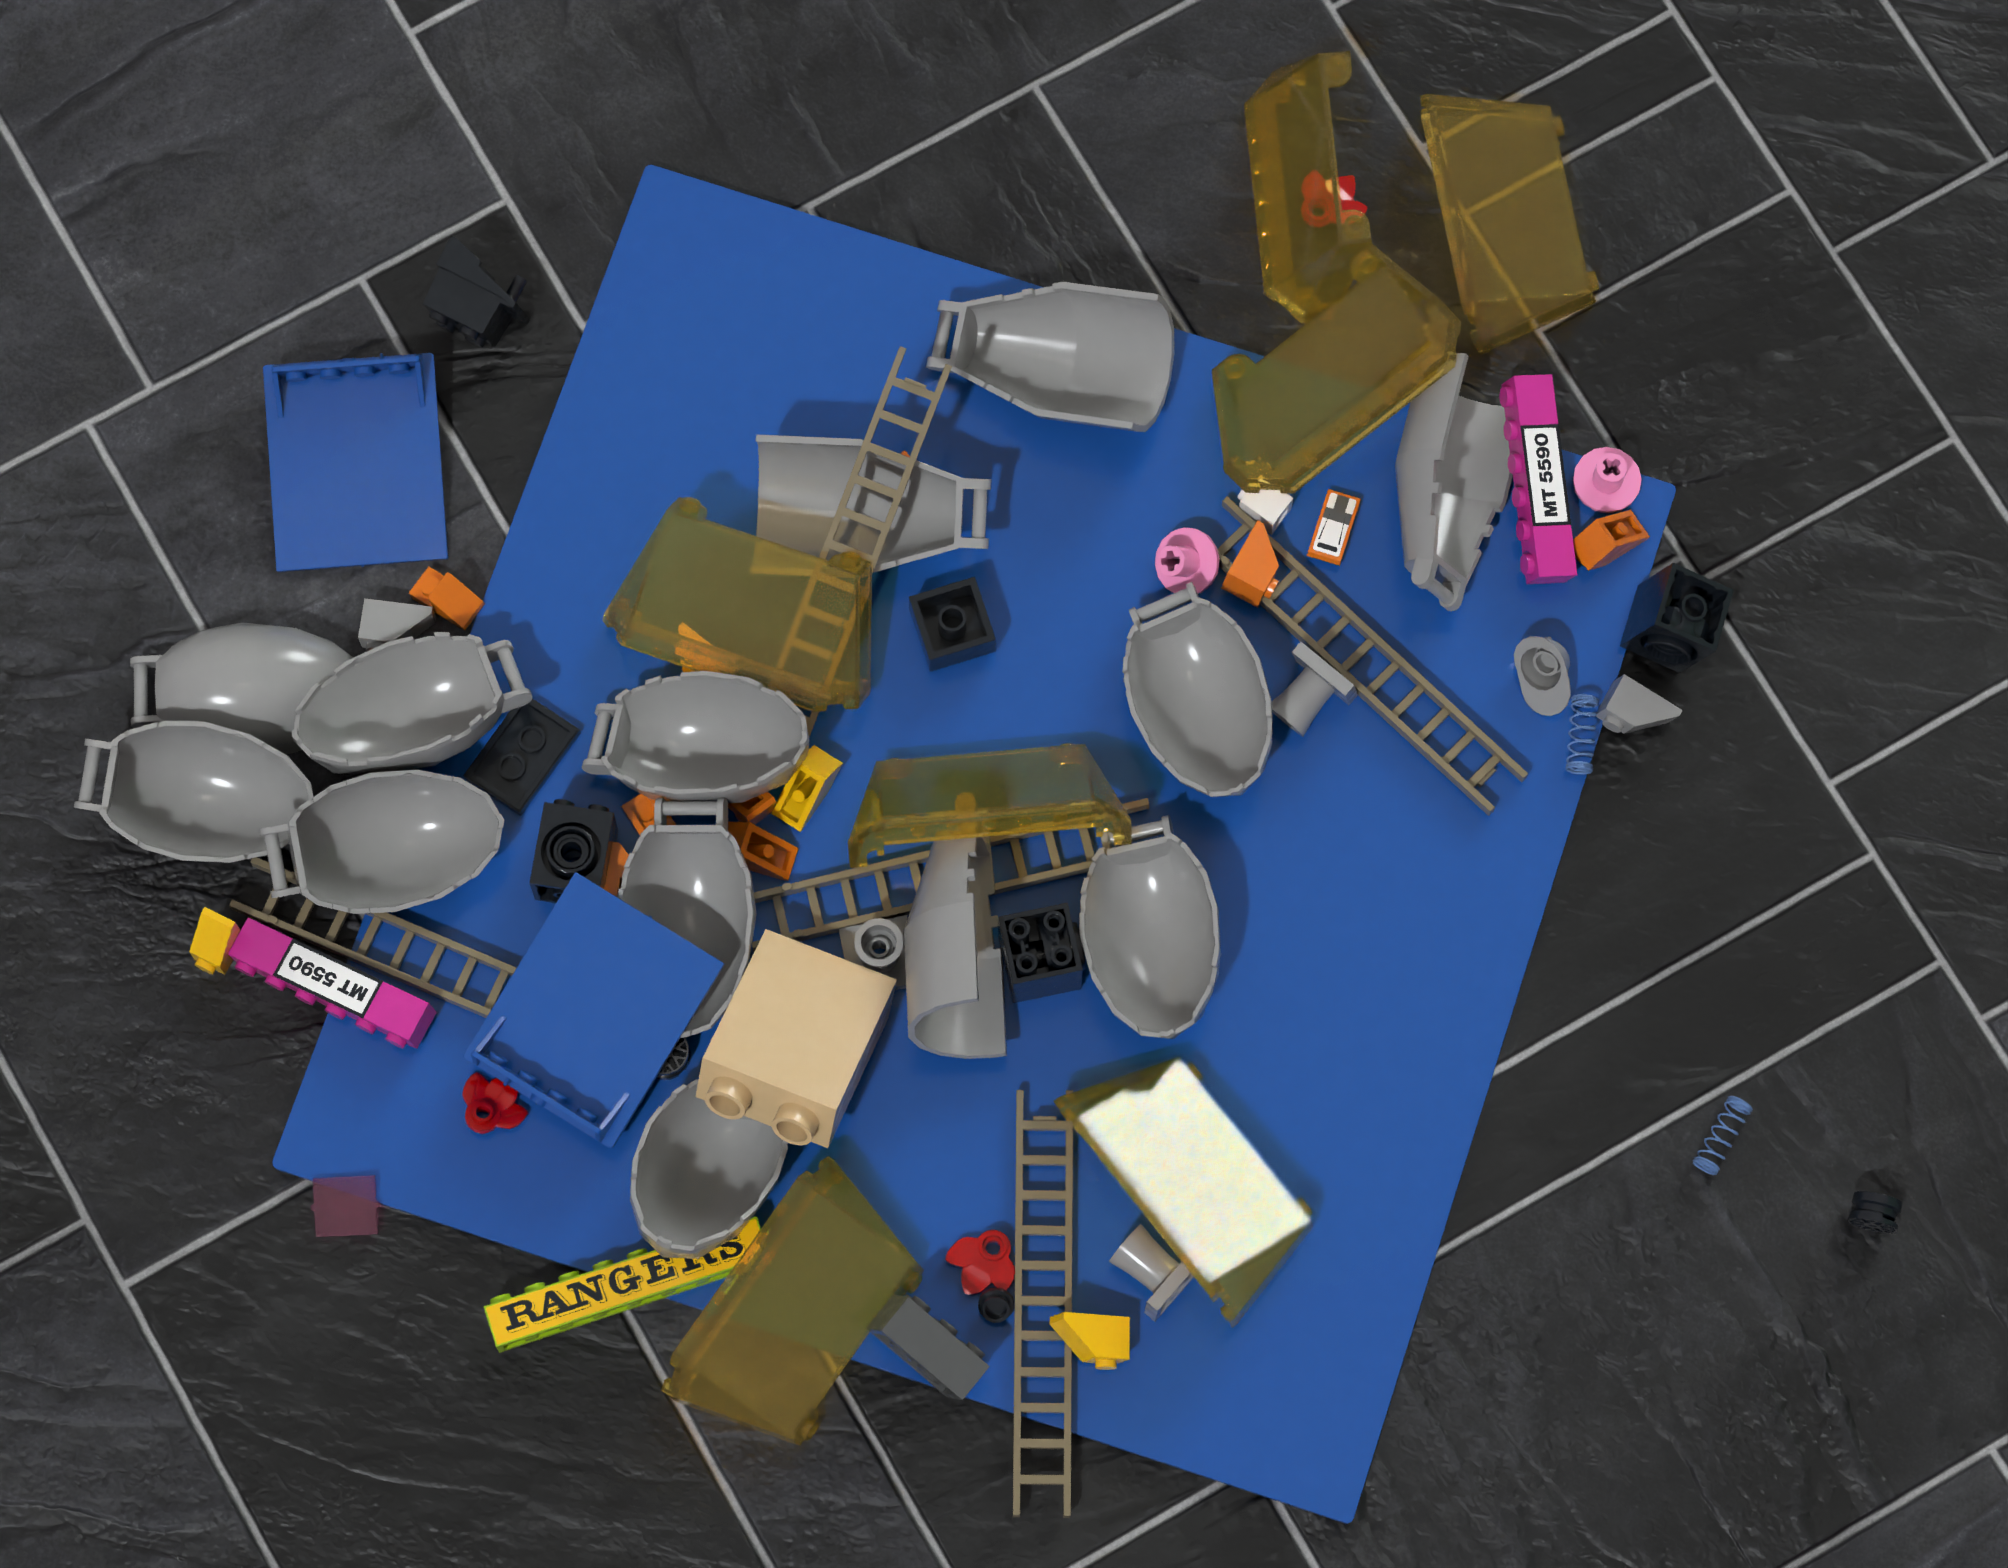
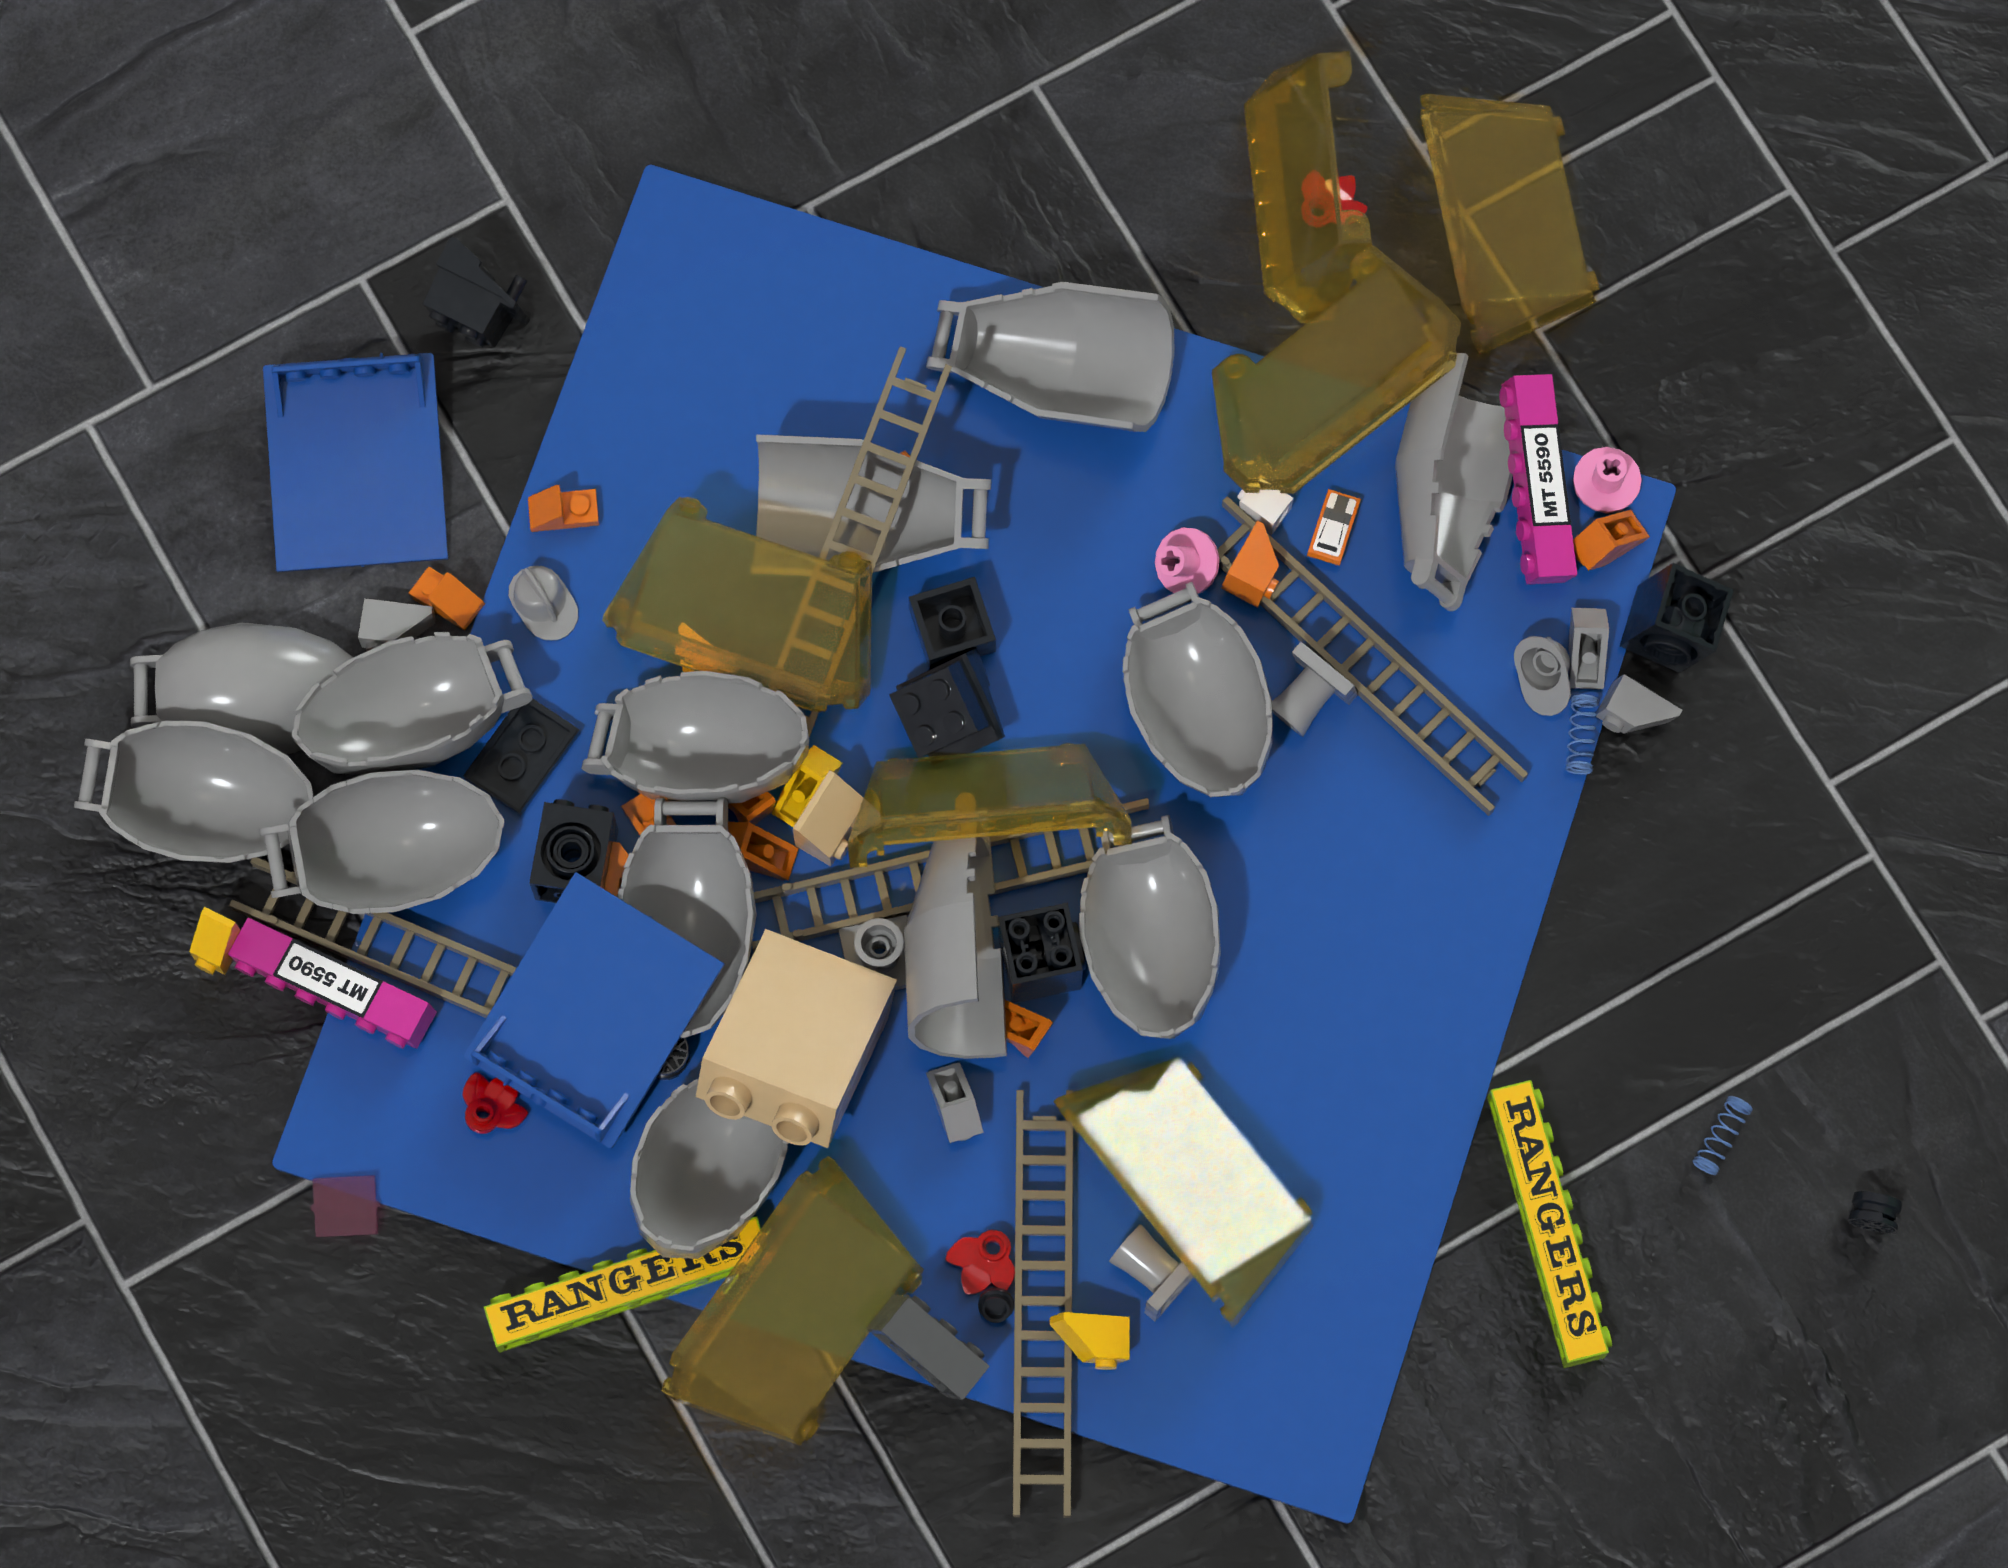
none -> light grey piece [509,566,578,641]
none -> orange slope [528,485,599,532]
none -> tan slope [793,770,869,867]
none -> black piece [889,648,1005,770]
none -> light grey slope [926,1062,984,1143]
none -> orange slope [1005,1000,1053,1058]
none -> brick [1487,1080,1612,1368]
none -> light grey slope [1569,608,1609,689]

